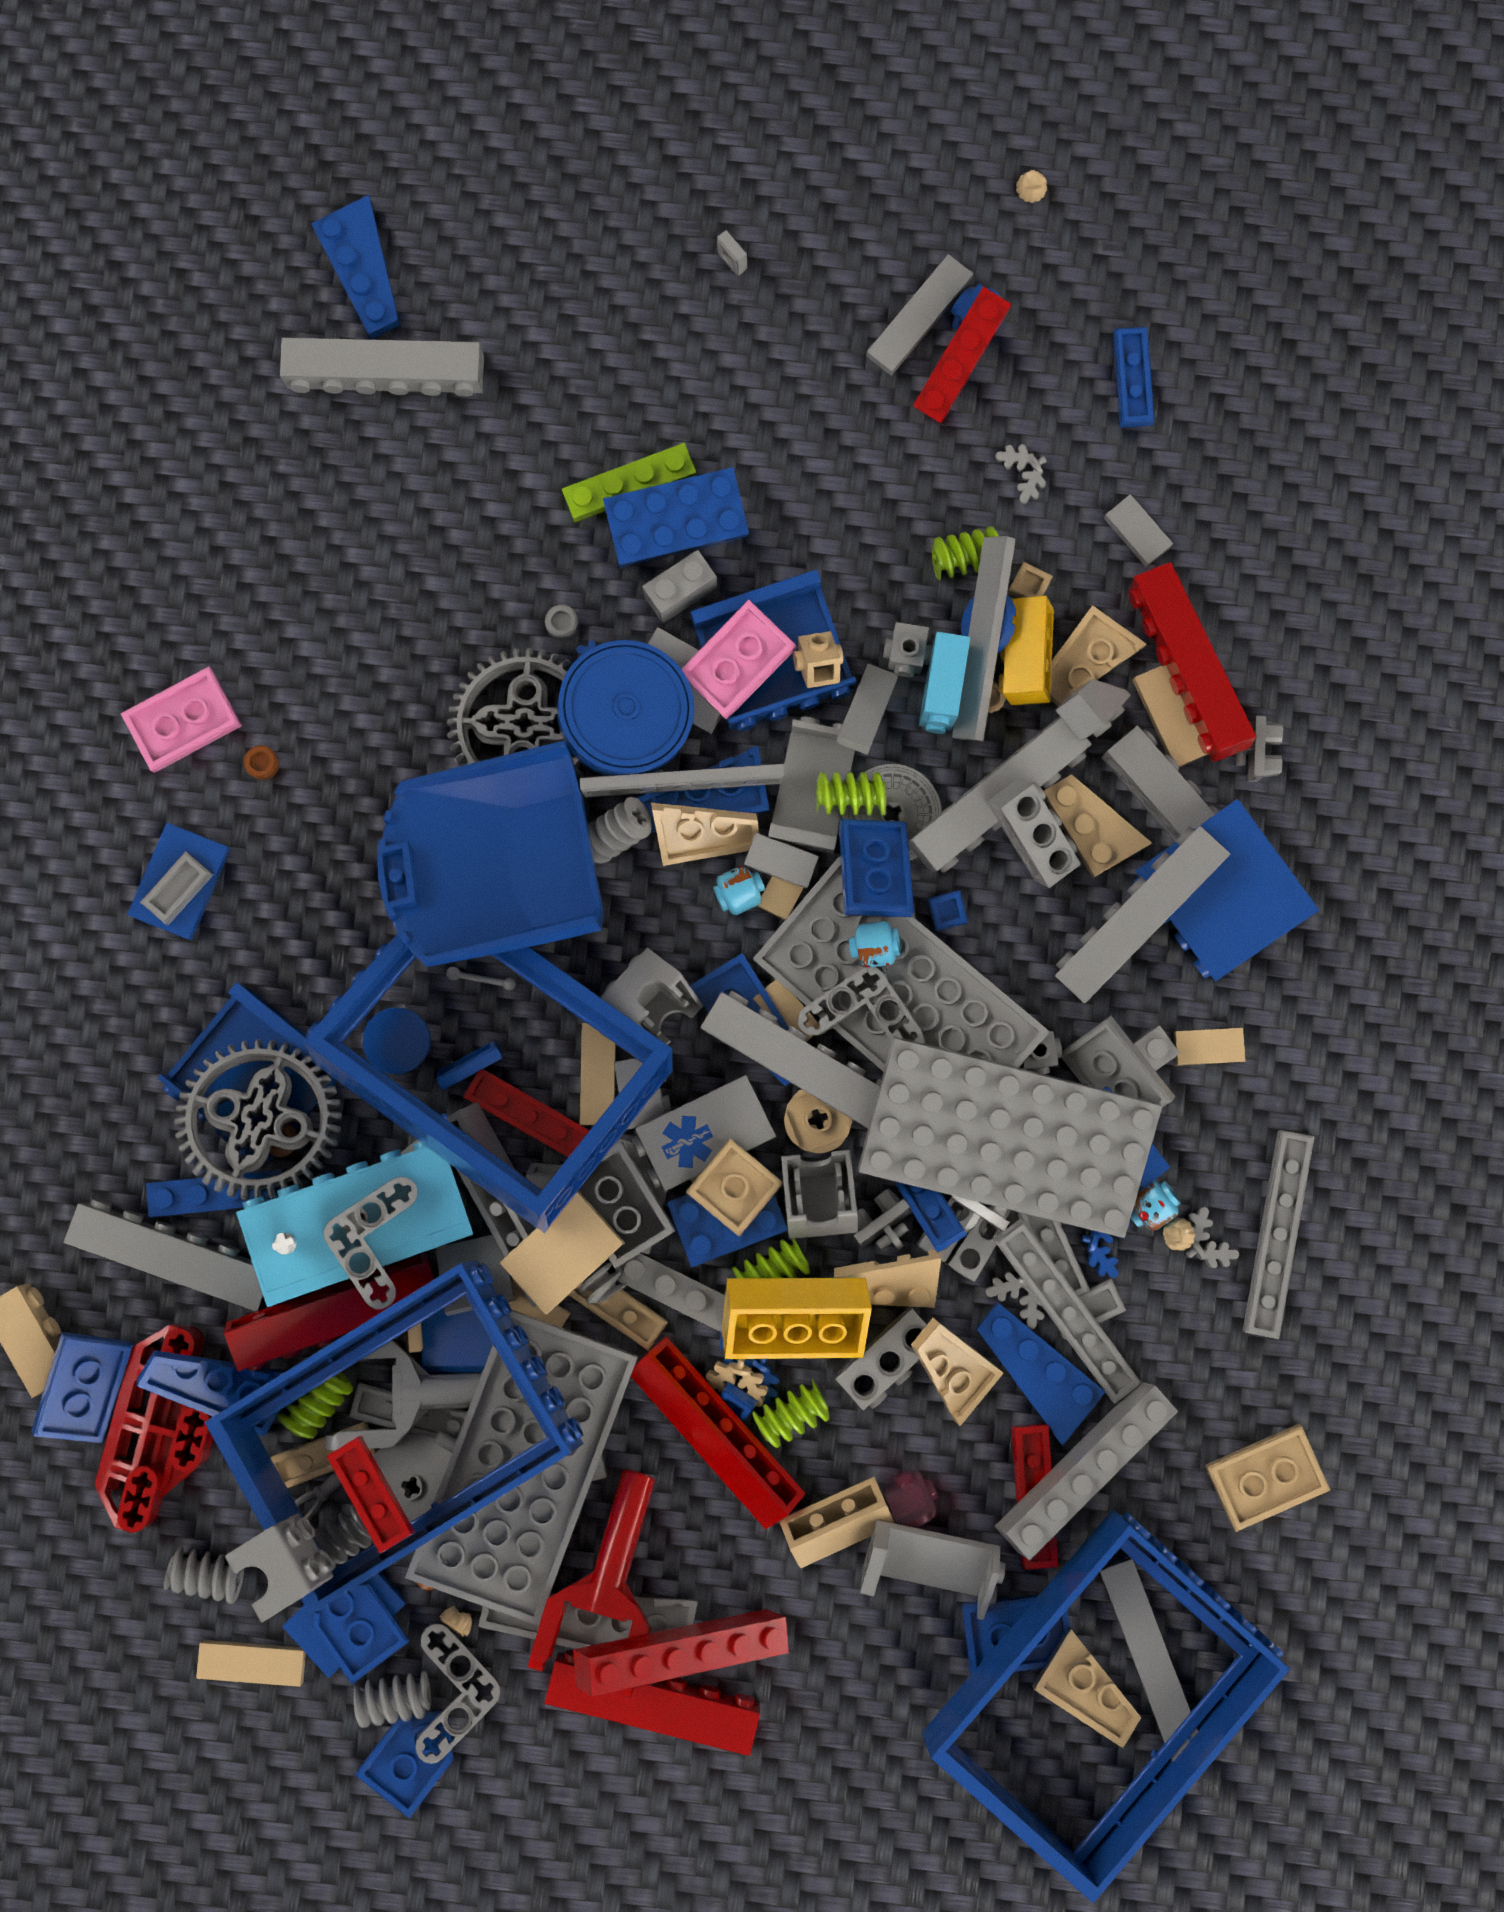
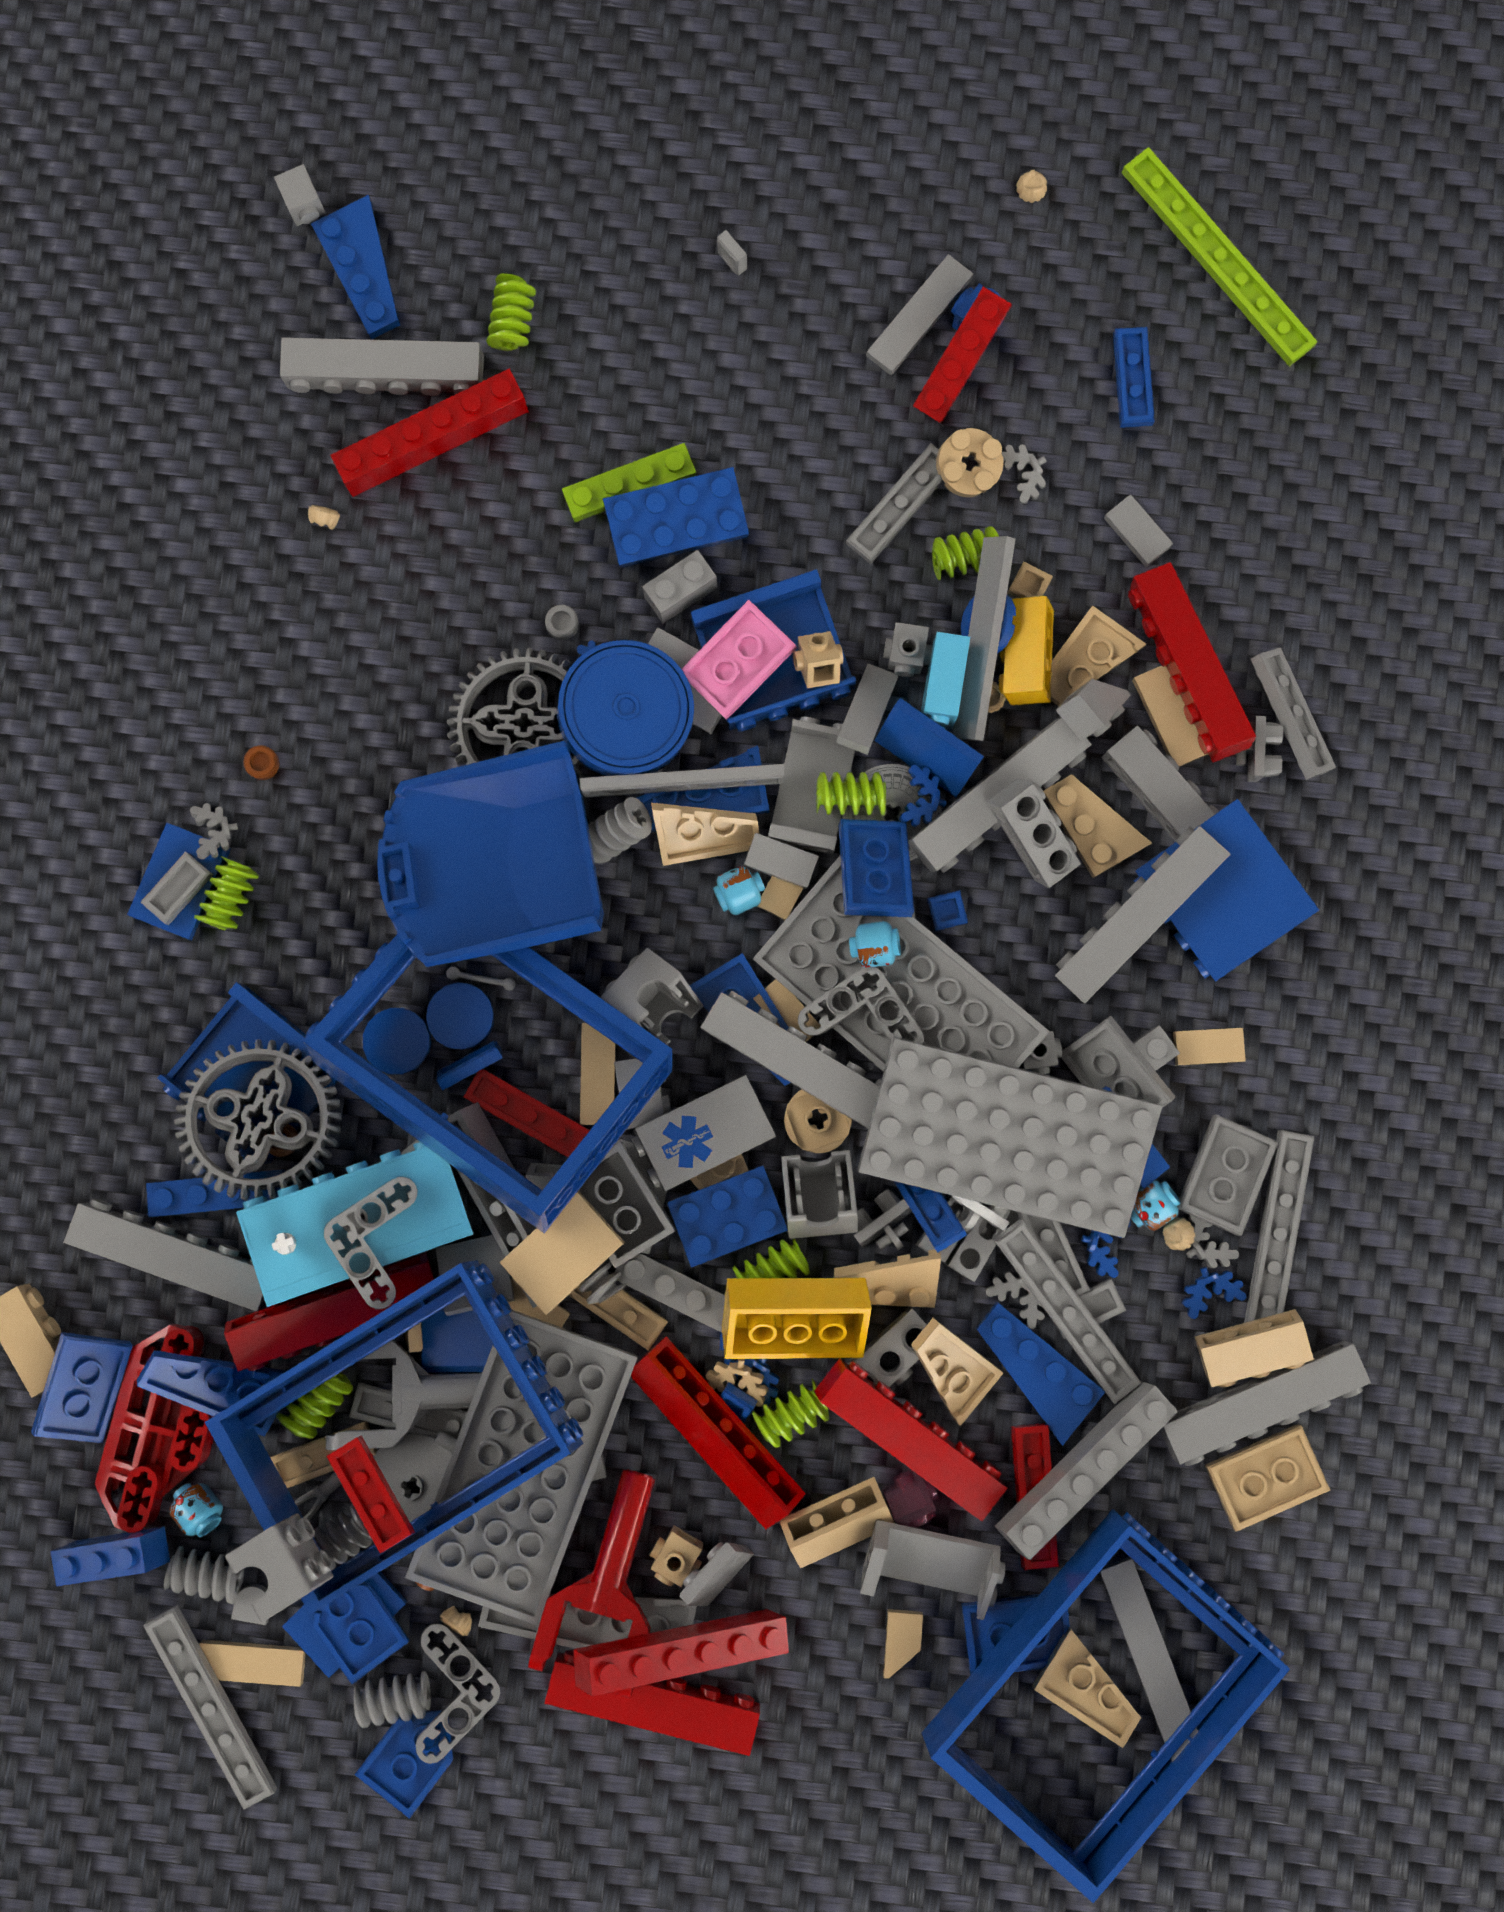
bright pink tile [120,666,242,773] -> none
tan tile [686,1138,783,1237] -> none
none -> blue brick [50,1526,170,1586]
none -> light grey tile [143,1605,277,1809]
none -> medium azure head [170,1483,223,1537]
none -> light grey animal [190,803,238,859]
none -> lime piece [194,856,259,931]
none -> light grey tile [231,1584,269,1625]
none -> light grey brick [274,164,326,226]
none -> tan piece [308,505,340,530]
none -> red brick [330,368,529,497]
none -> blue tile [426,982,494,1050]
none -> lime piece [486,273,536,351]
none -> tan brick [649,1525,703,1587]
none -> light grey tile [680,1542,754,1606]
none -> red brick [814,1358,1008,1521]
none -> light grey tile [846,443,943,565]
none -> blue tile [874,698,984,798]
none -> tan tile [883,1609,923,1679]
none -> blue animal [899,765,946,827]
none -> tan plate [936,428,1003,497]
none -> lime plate [1122,147,1318,367]
none -> light grey brick [1160,1340,1371,1466]
none -> light grey tile [1177,1114,1278,1236]
none -> blue animal [1182,1267,1246,1319]
none -> tan brick [1195,1309,1314,1387]
none -> light grey plate [1251,647,1336,780]

